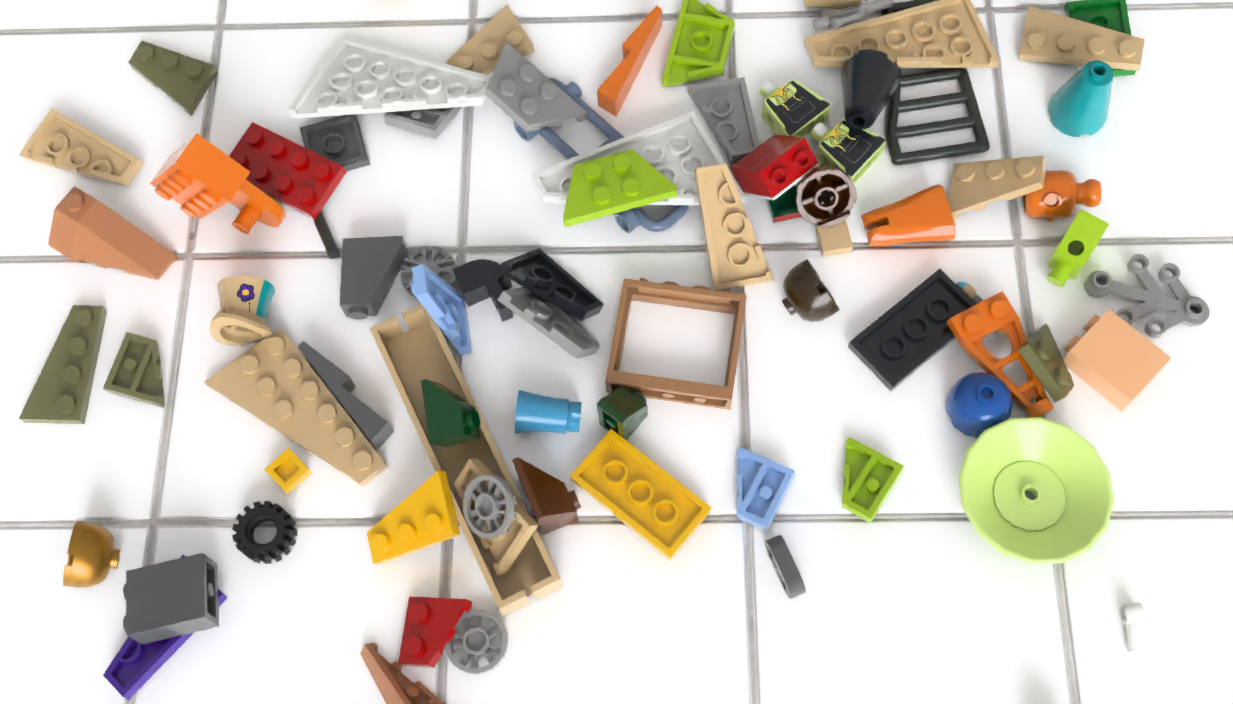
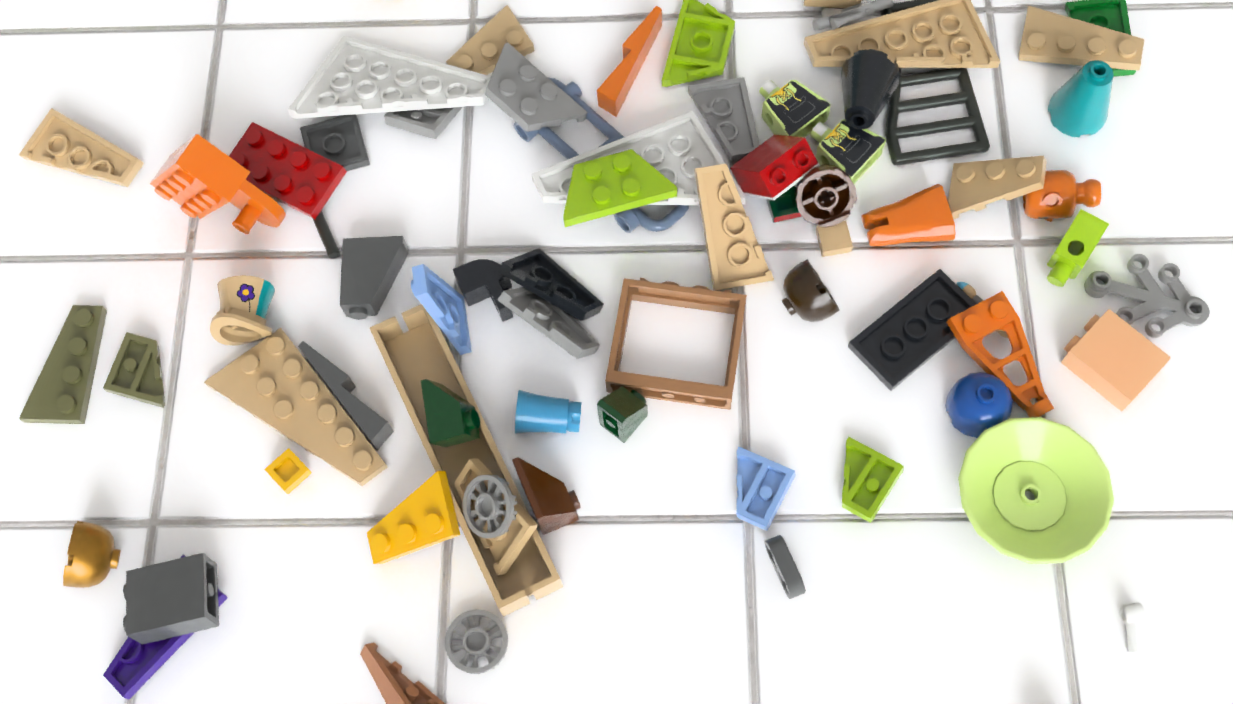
nougat wedge [48,186,178,280] -> none
olive wing [128,41,218,116] -> none
black tyre [232,501,297,564] -> none
red wing [398,596,472,668] -> none
light grey wheel [400,246,456,298] -> none
yellow plate [570,429,712,560] -> none
olive wing [1018,324,1074,403] -> none

